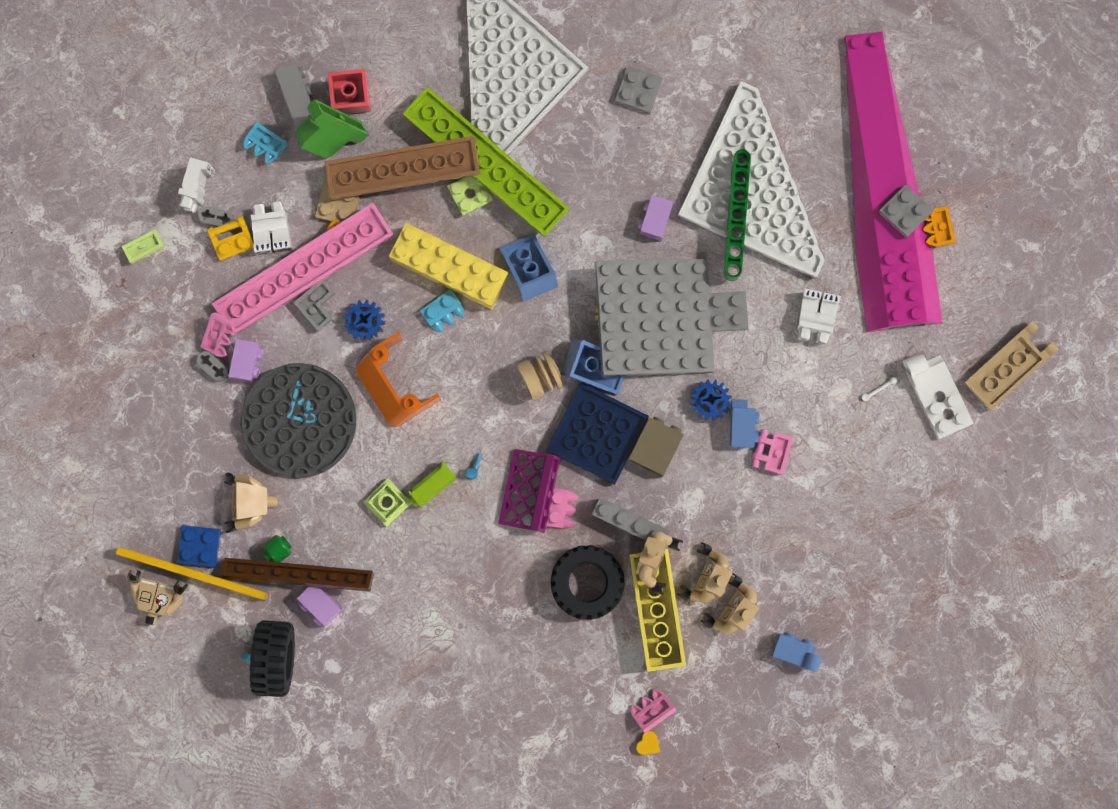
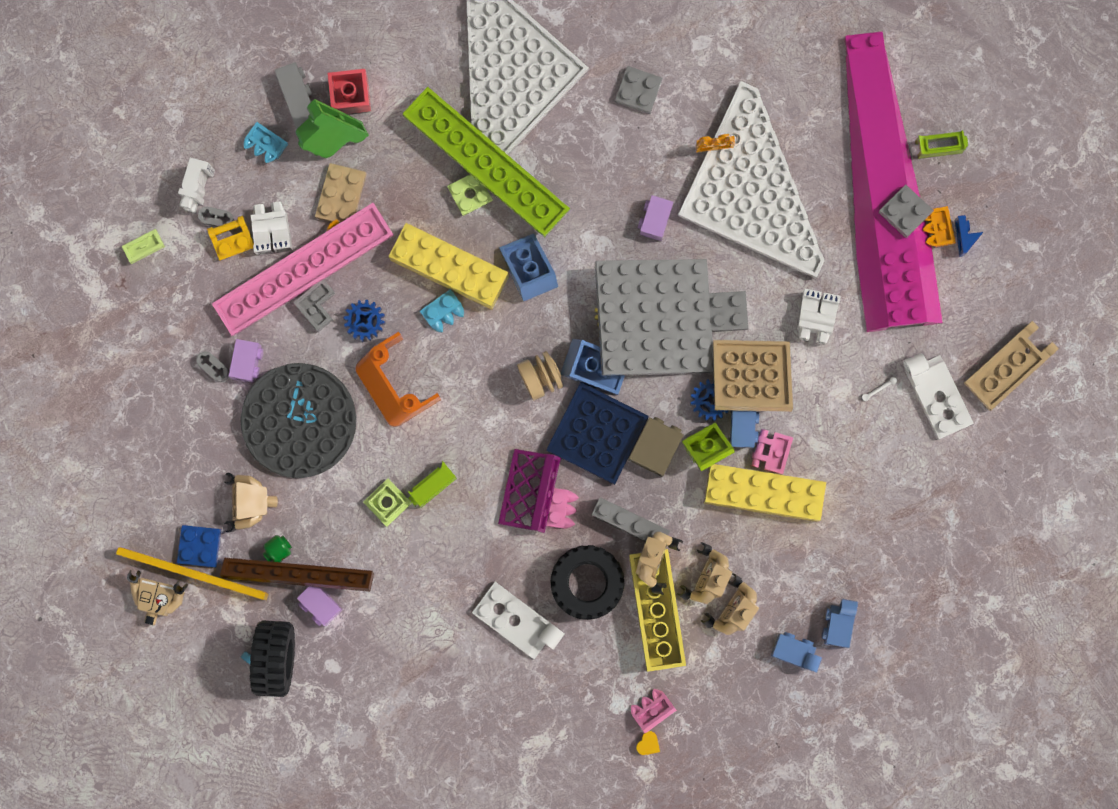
bright pink plate [200,312,235,357] -> none
medium nougat plate [325,136,481,200] -> none
dark azure hand [466,453,482,479] -> none
green beam [723,149,751,282] -> none
none -> white hinge [472,582,565,659]
none -> lime plate [682,423,735,471]
none -> light orange plate [695,134,735,153]
none -> light yellow brick [704,464,826,522]
none -> tan plate [713,340,793,412]
none -> medium blue hinge [822,599,858,648]
none -> lime window [915,130,968,159]
none -> blue slope [954,215,983,257]

